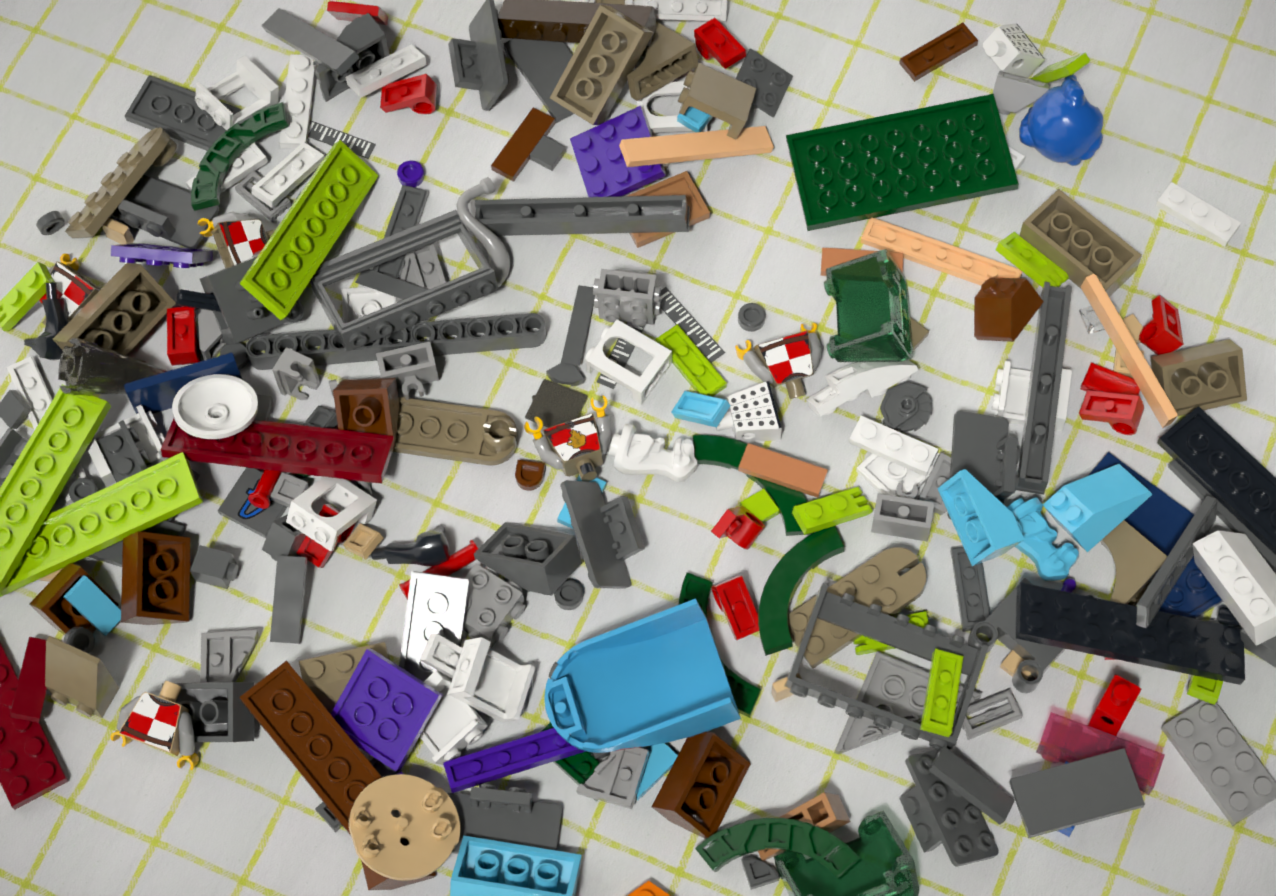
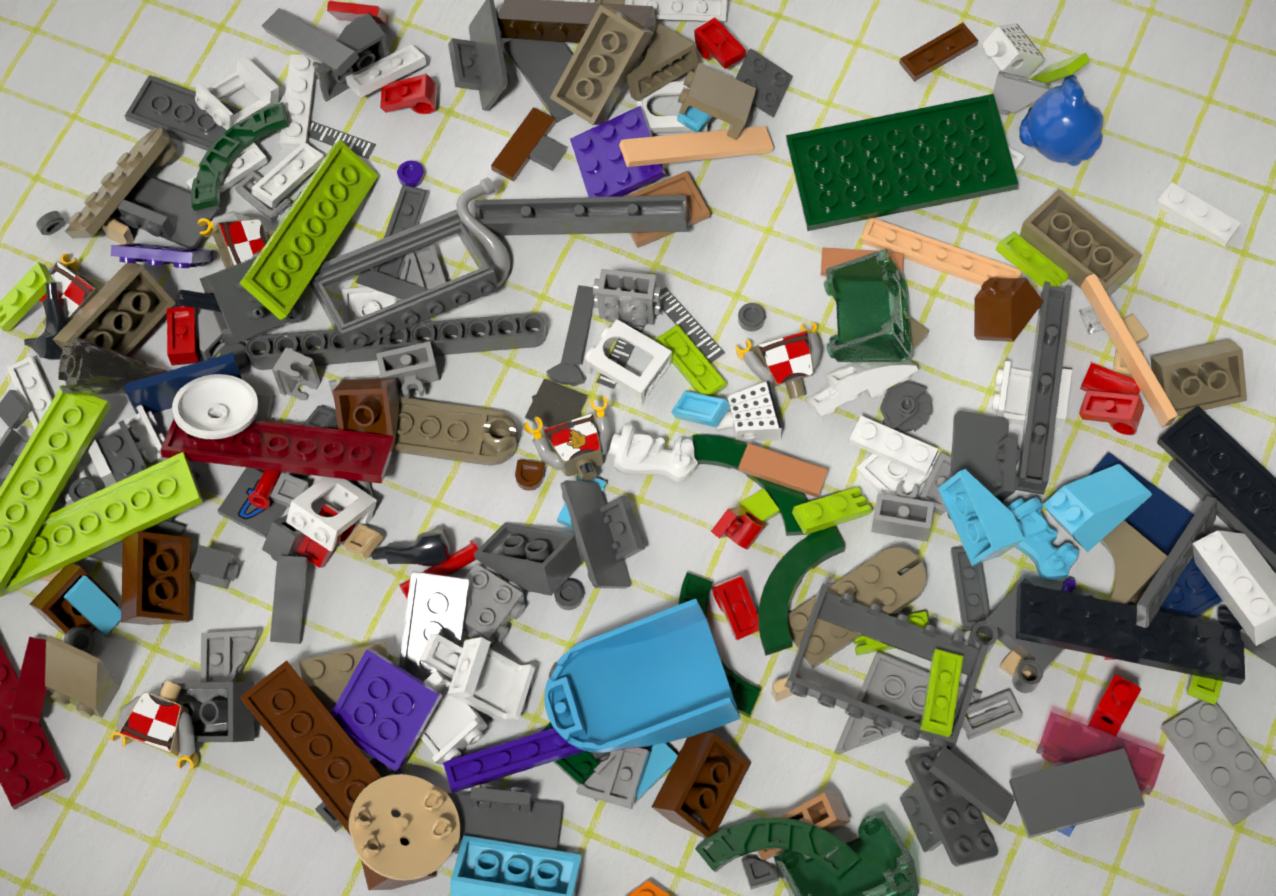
red plate [1139,295,1184,355] -> none

